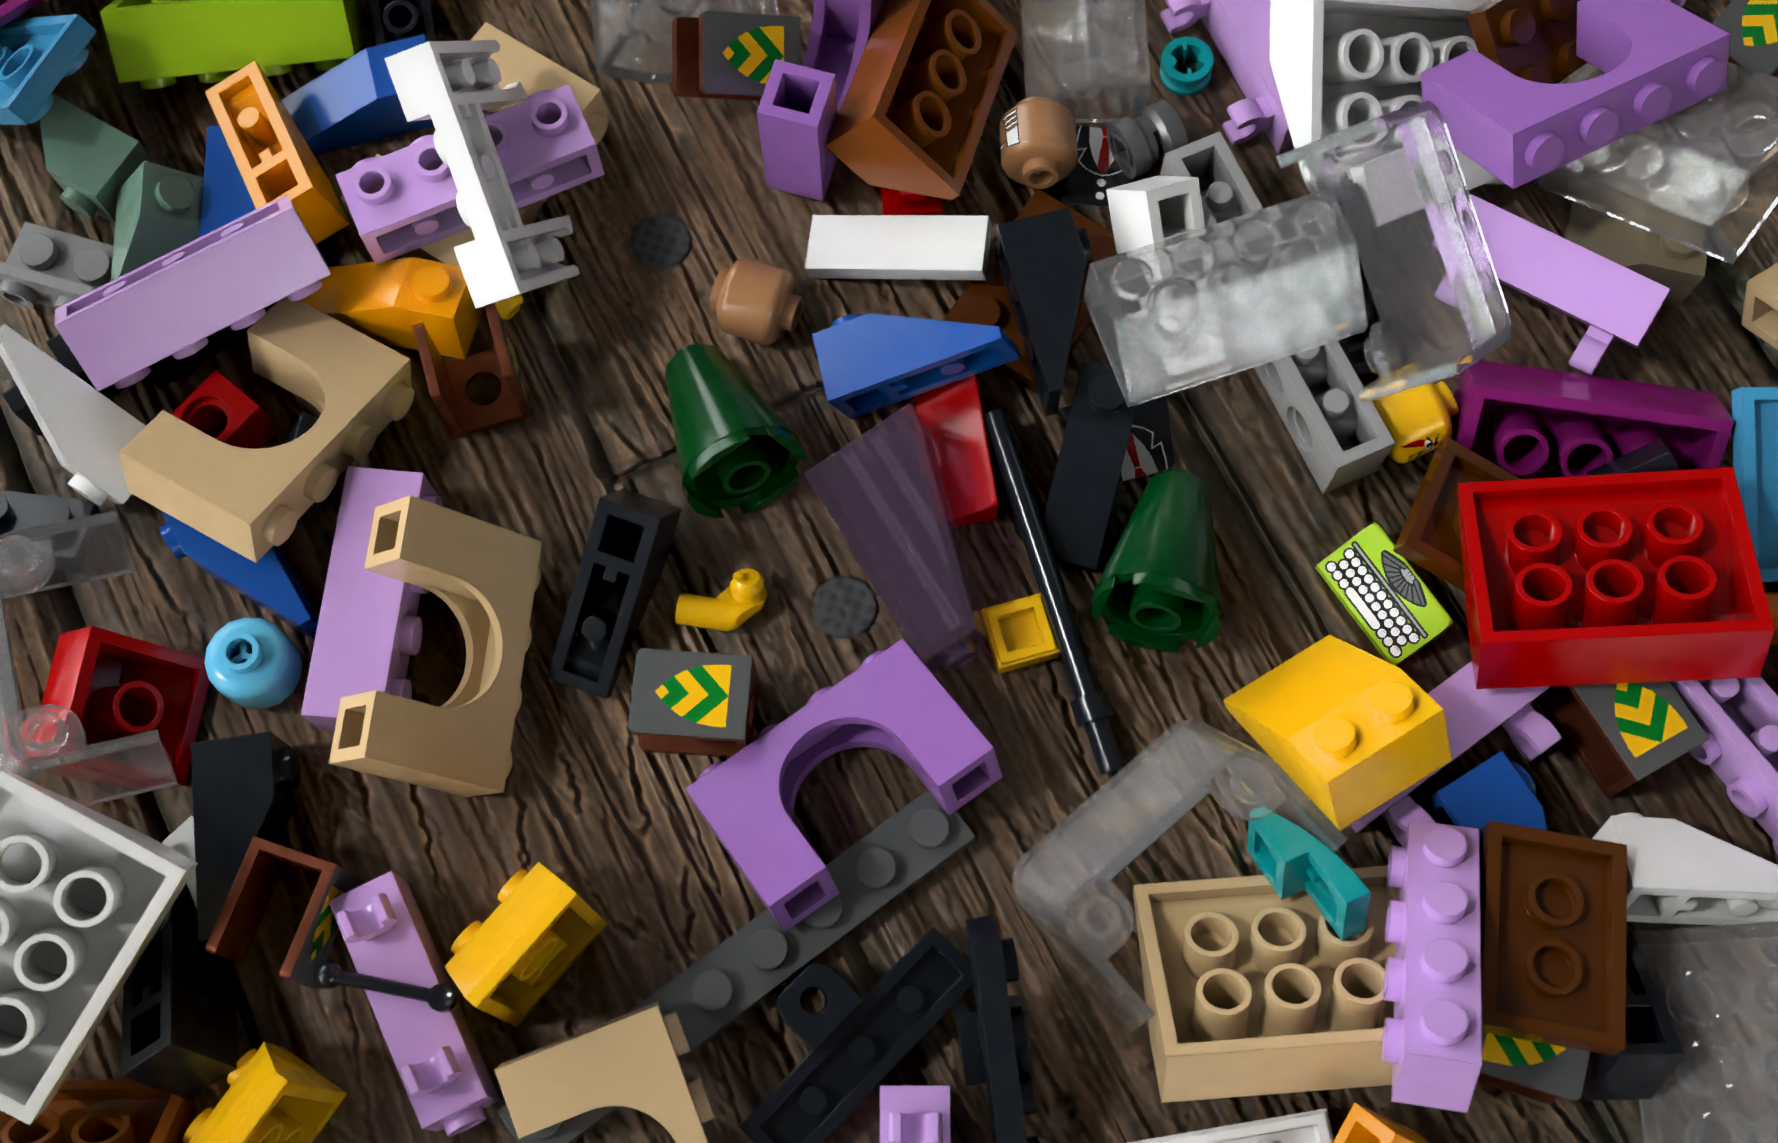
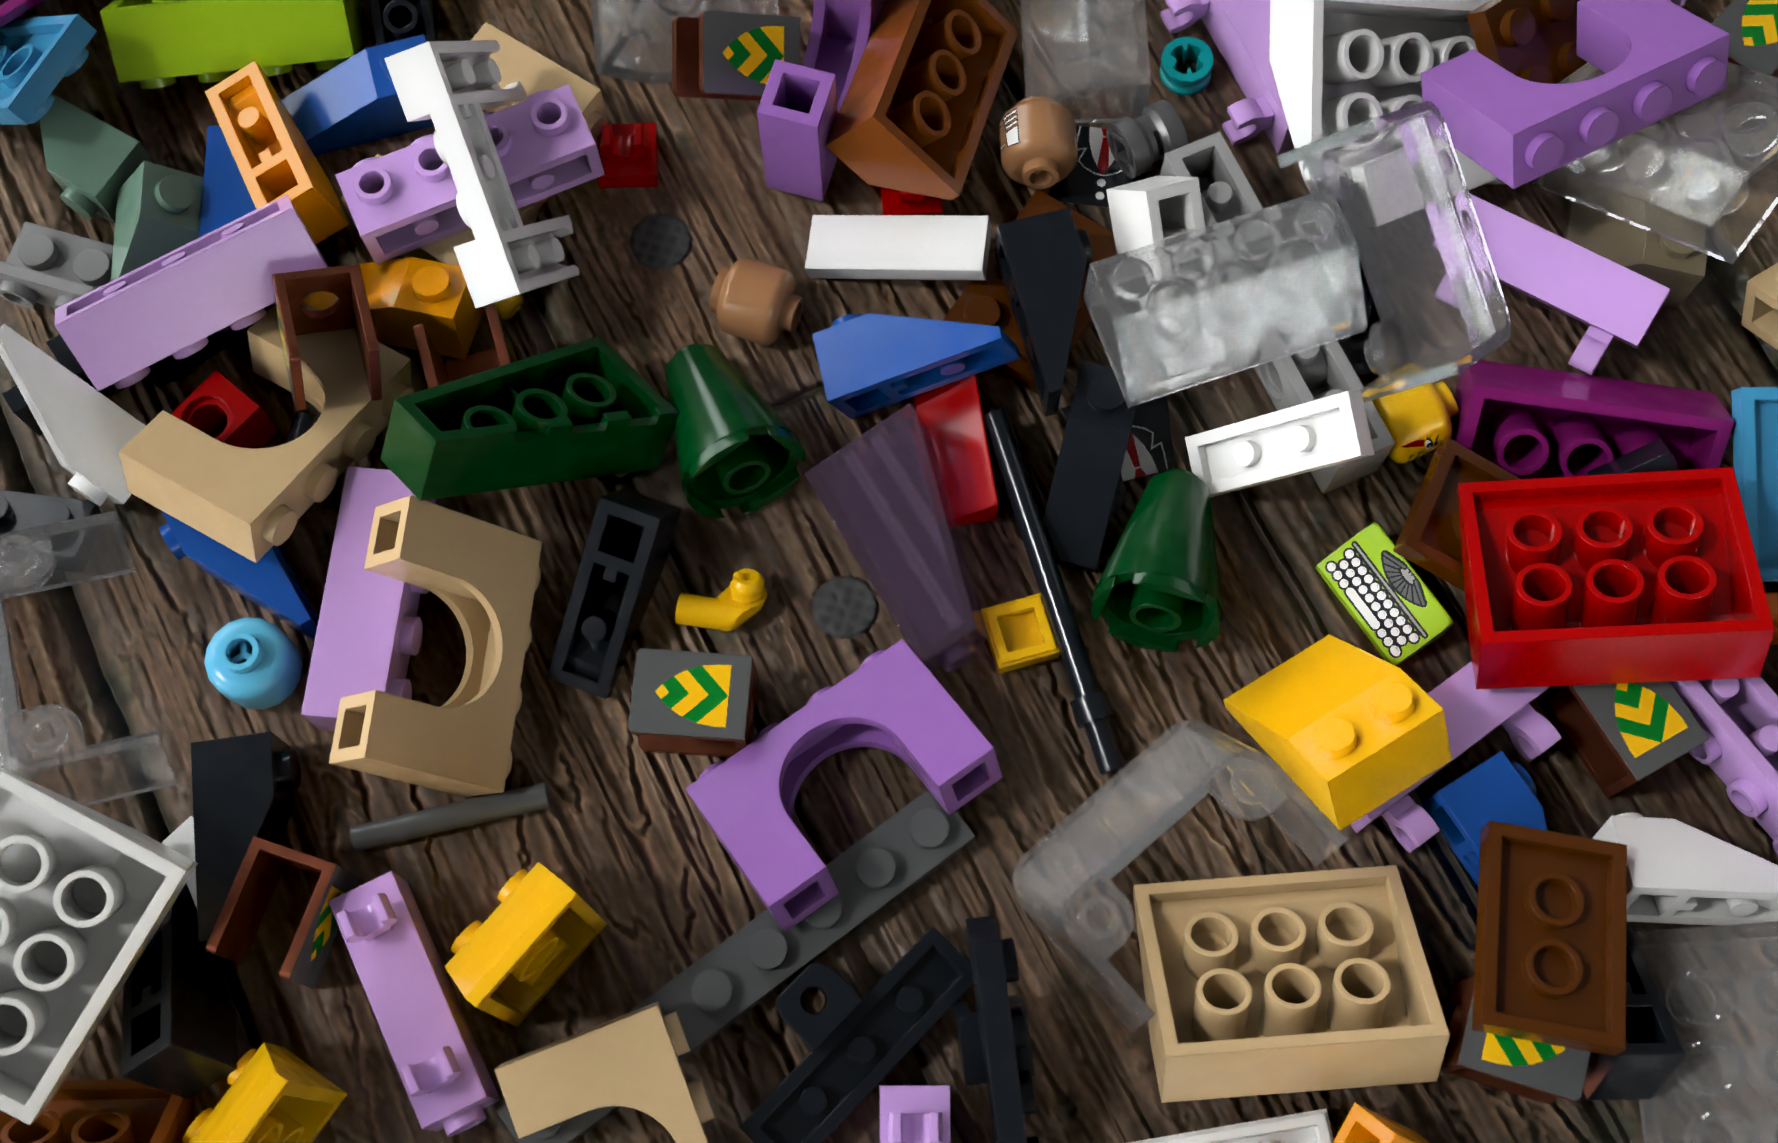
red slope [27,626,210,787] -> none
black hinge [315,961,458,1013] -> none
teal slope [1247,807,1371,941] -> none
lavender brick [1382,820,1482,1113] -> none
none -> copper piece [272,264,382,411]
none -> dark grey bar [350,782,551,852]
none -> dark green wedge [380,336,679,501]
none -> red tile [597,123,659,188]
none -> white plate [1185,391,1375,497]

